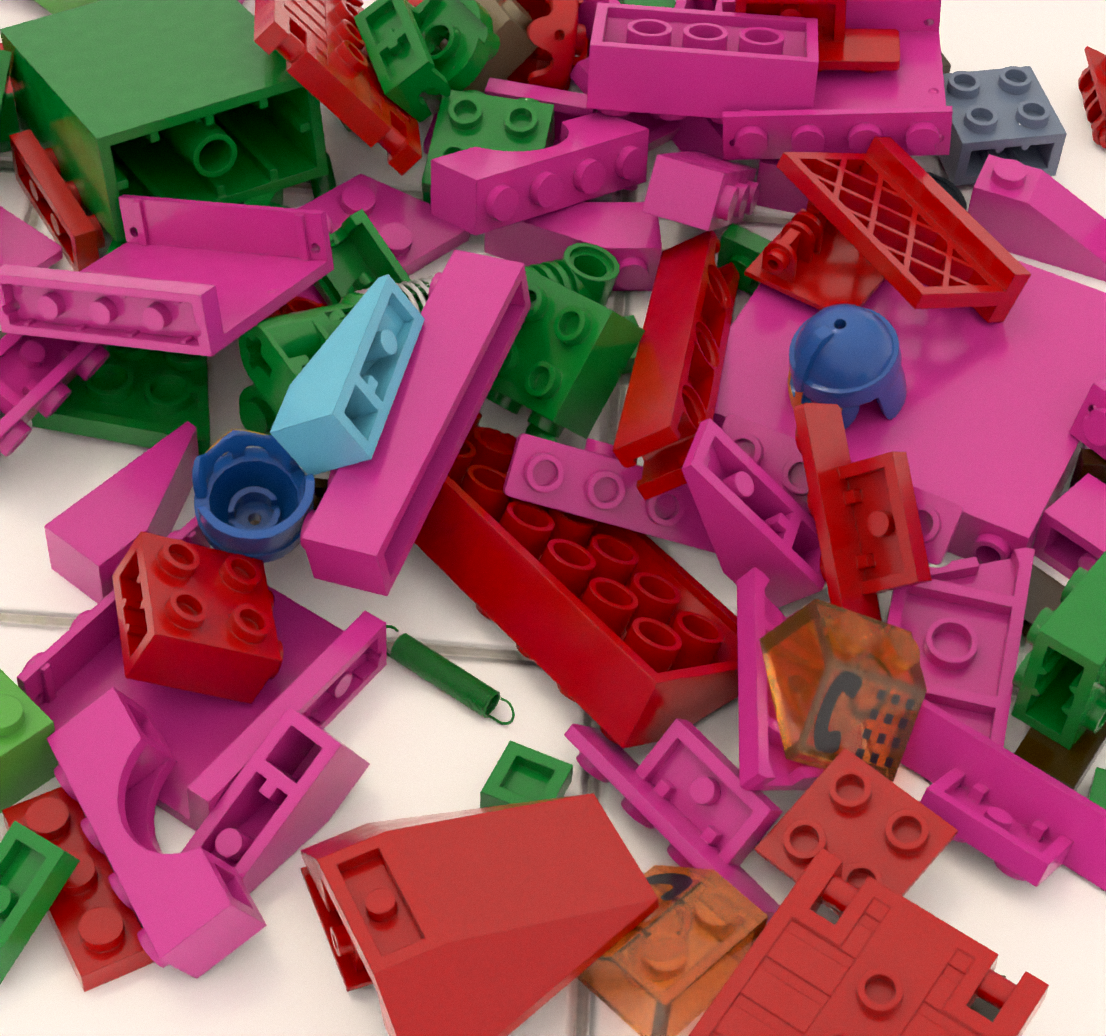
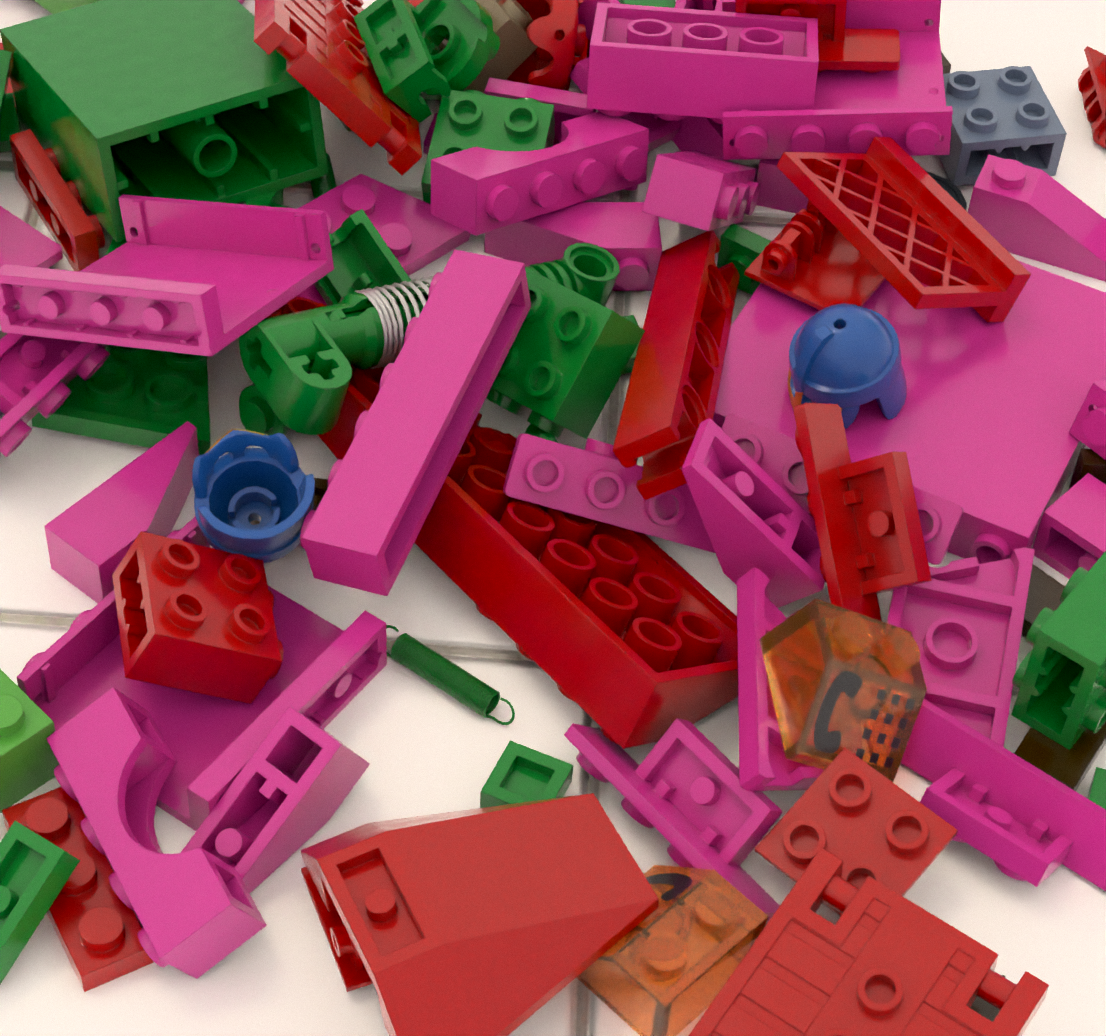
medium azure slope [270,274,425,475] -> none

